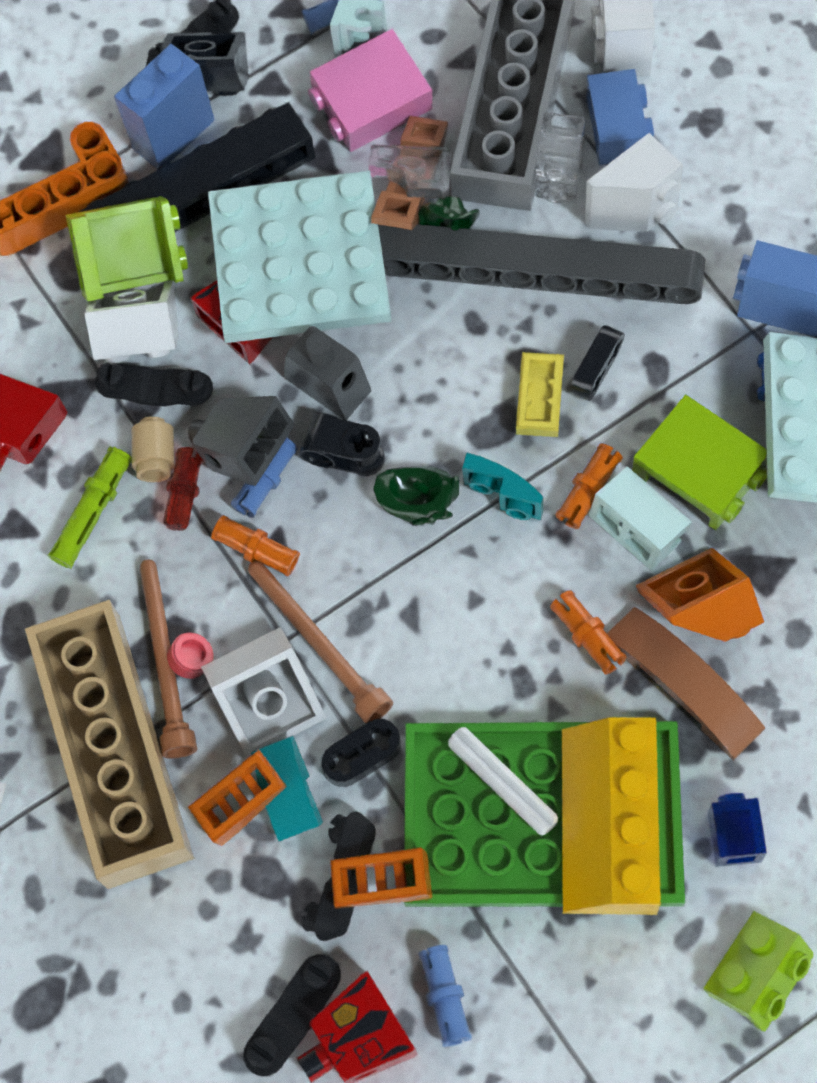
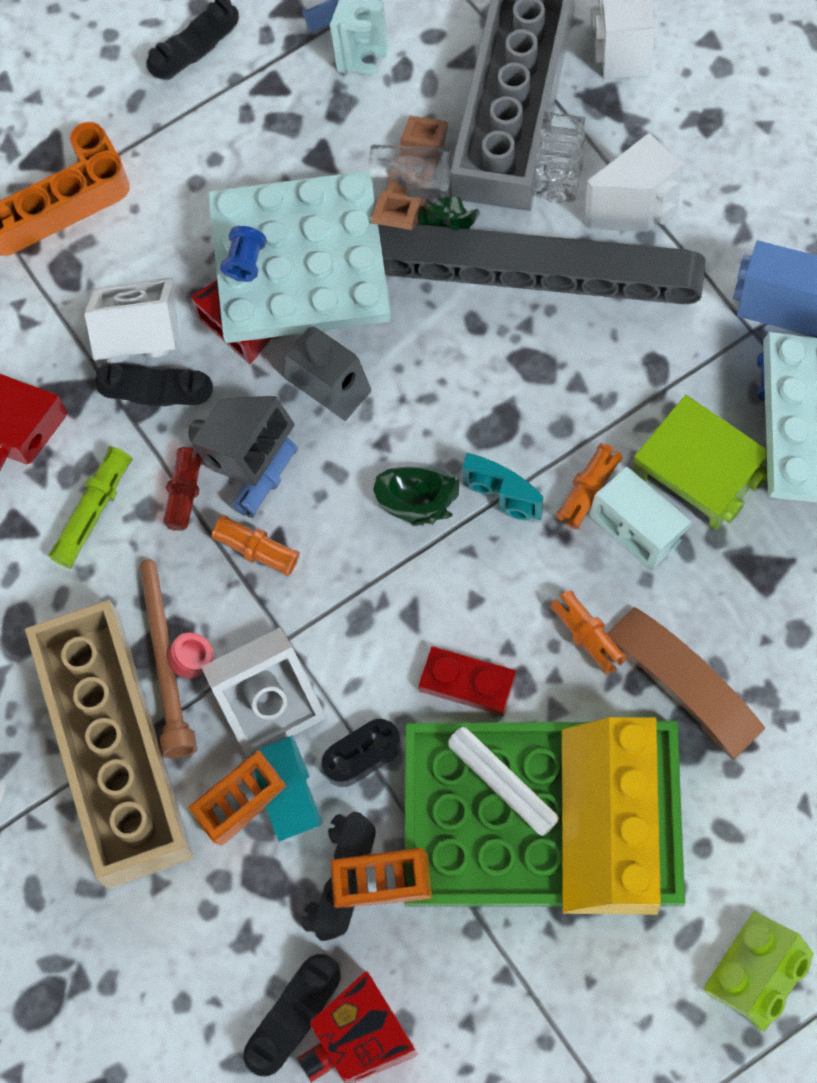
lime panel [65,196,188,302] -> none
black brick [79,102,316,232] -> none
medium blue brick [114,44,215,169] -> none
tan brick [131,416,174,482] -> none
black slope [161,32,249,96] -> none
nougat piece [248,561,394,724] -> none
black piece [299,413,385,476] -> none
bright pink brick [308,29,432,152] -> none
medium blue pin [418,945,472,1047] -> none
light yellow plate [516,352,564,437] -> none
black beam [570,325,625,401] -> none
medium blue brick [586,69,654,165] -> none
orange slope [636,548,764,642] -> none
clear blue brick [708,793,767,867] -> none
none -> blue bush [220,226,267,282]
none -> red plate [418,646,516,716]

